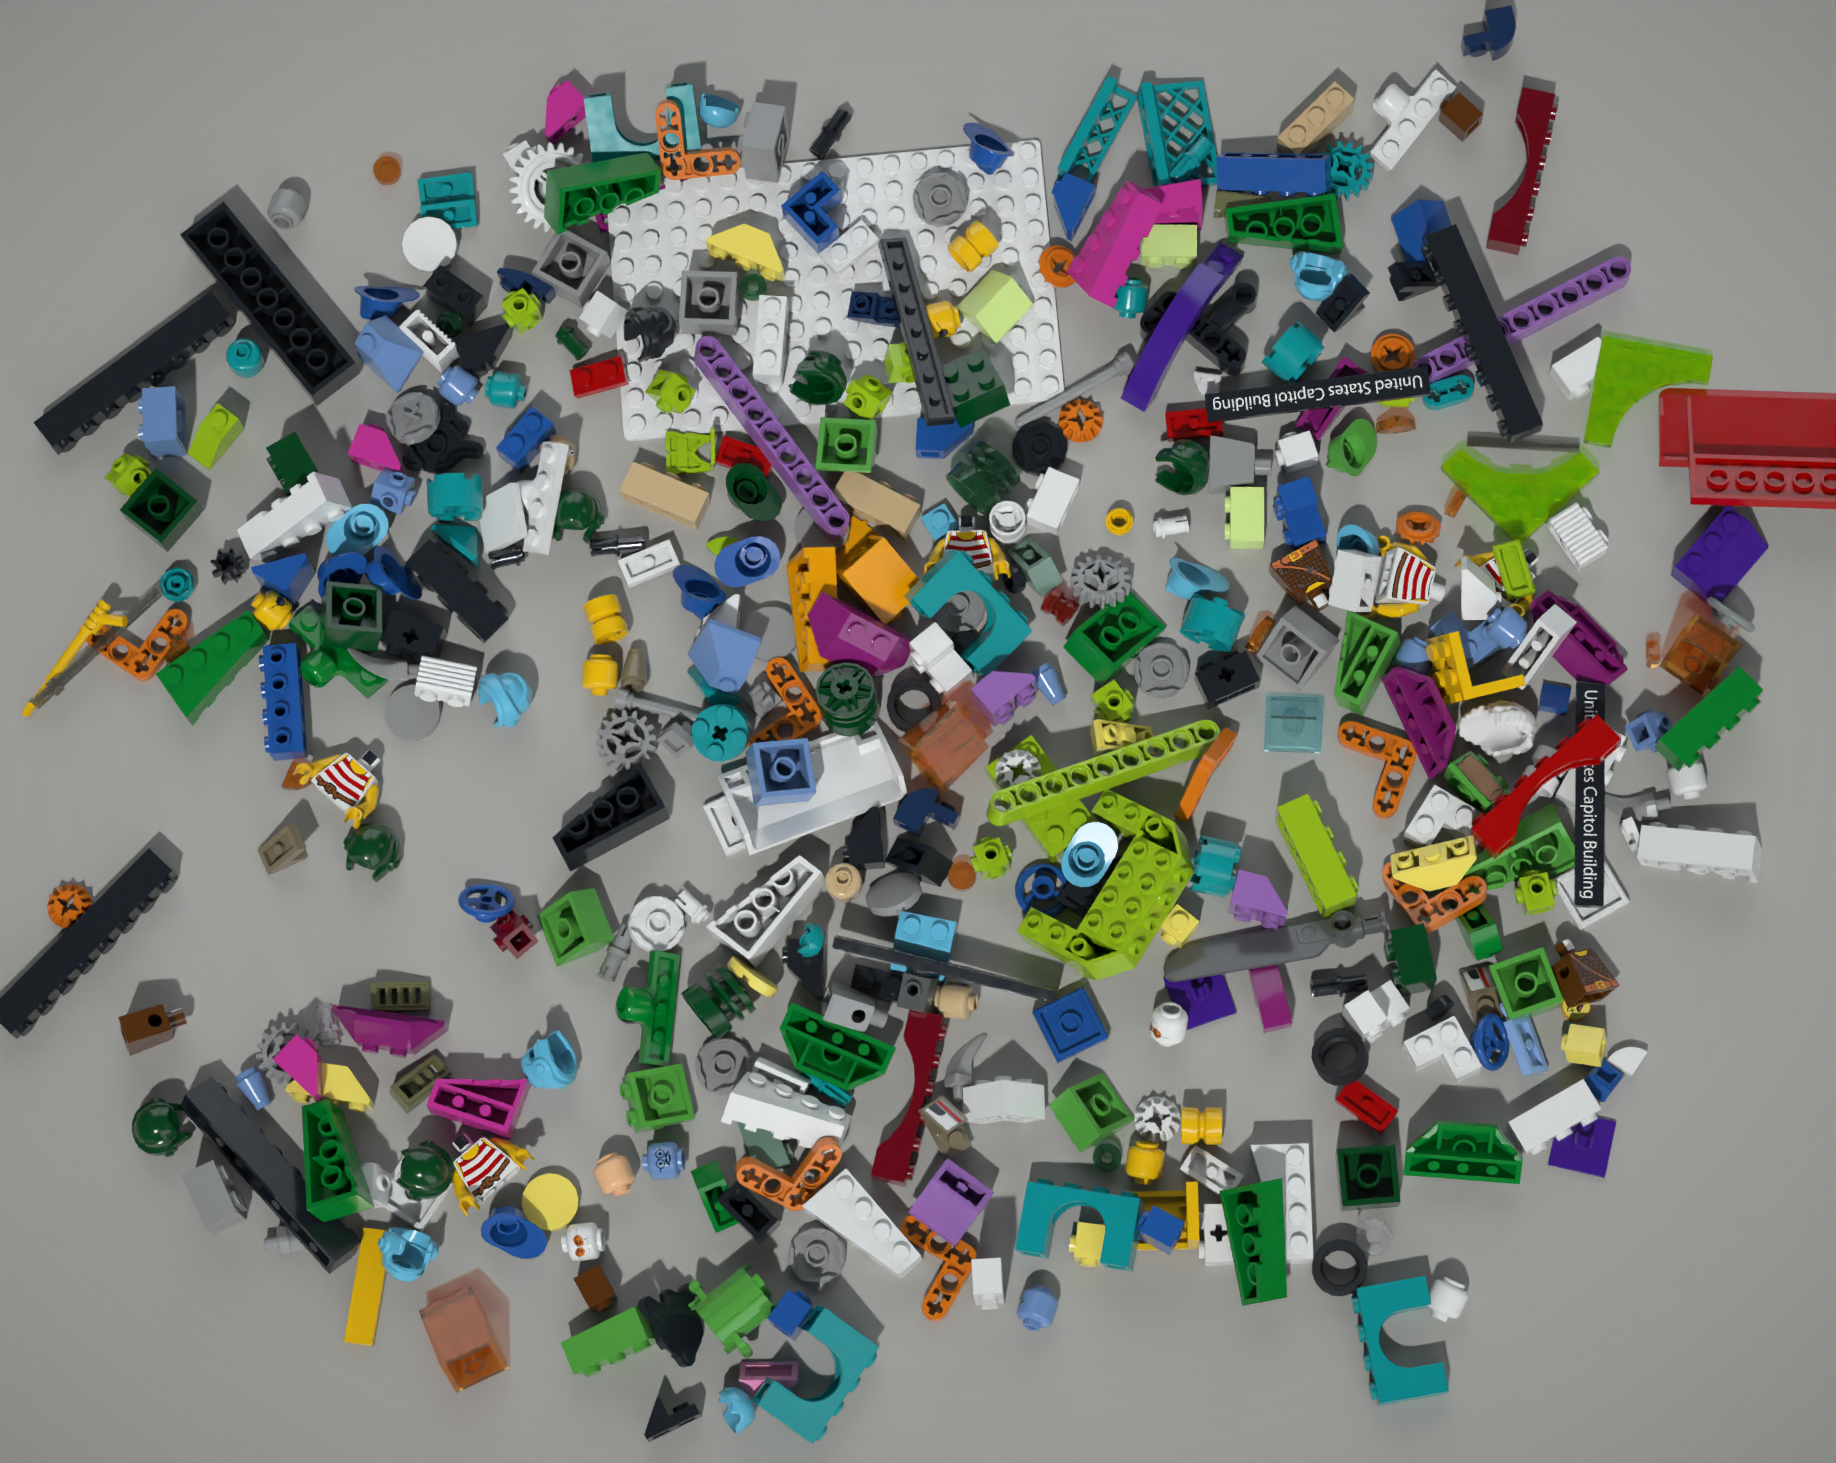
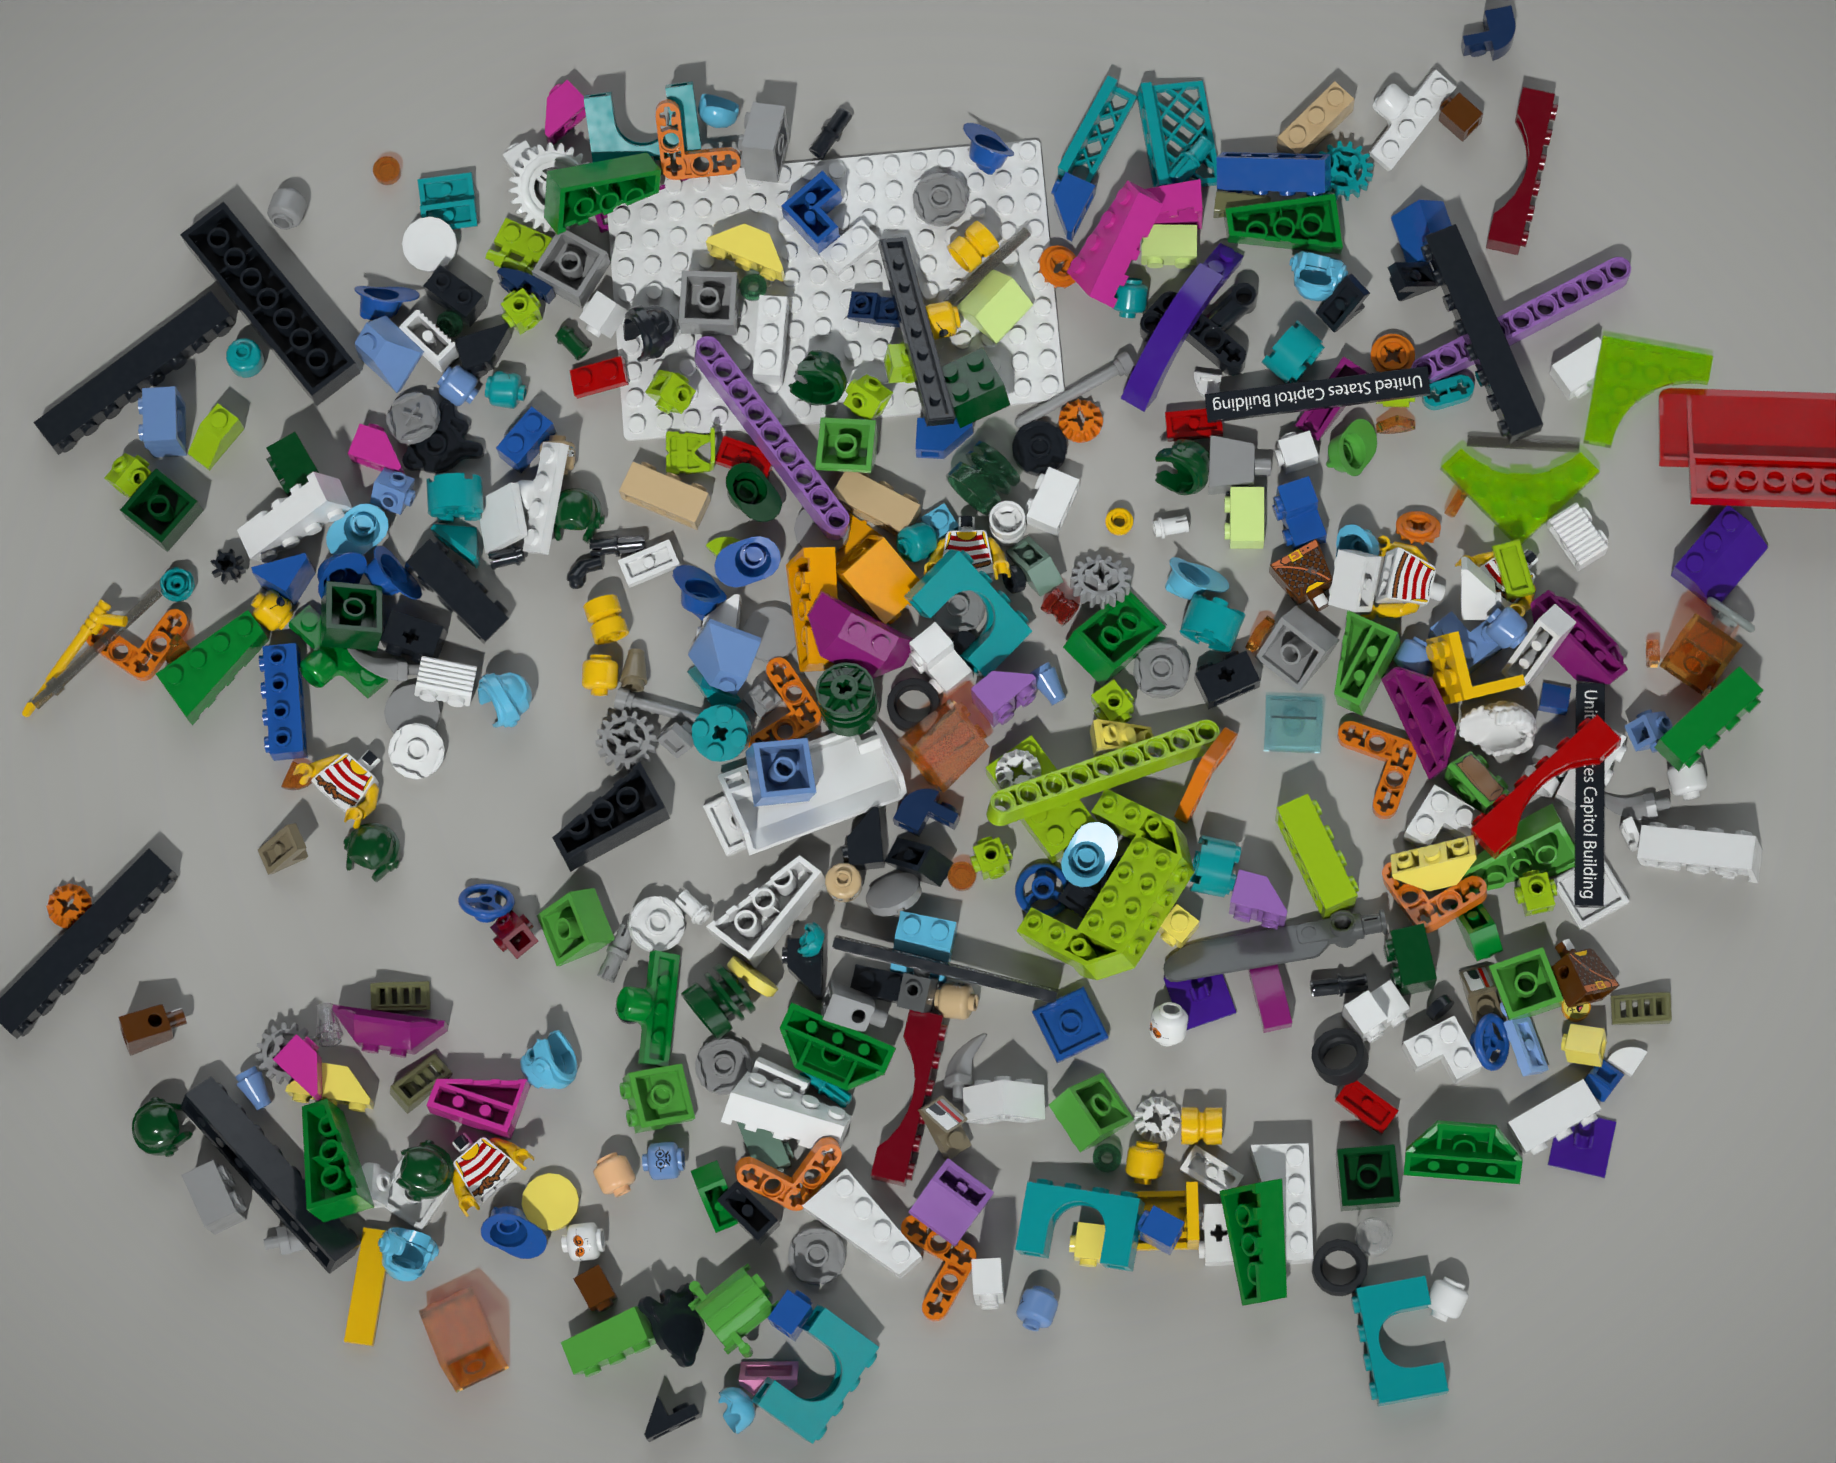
none -> white tile [388,723,445,779]
none -> lime plate [485,218,553,276]
none -> black arm [567,556,603,589]
none -> teal head [896,523,938,562]
none -> clear smoke bar [943,227,1031,306]
none -> olive slope [1610,992,1672,1025]

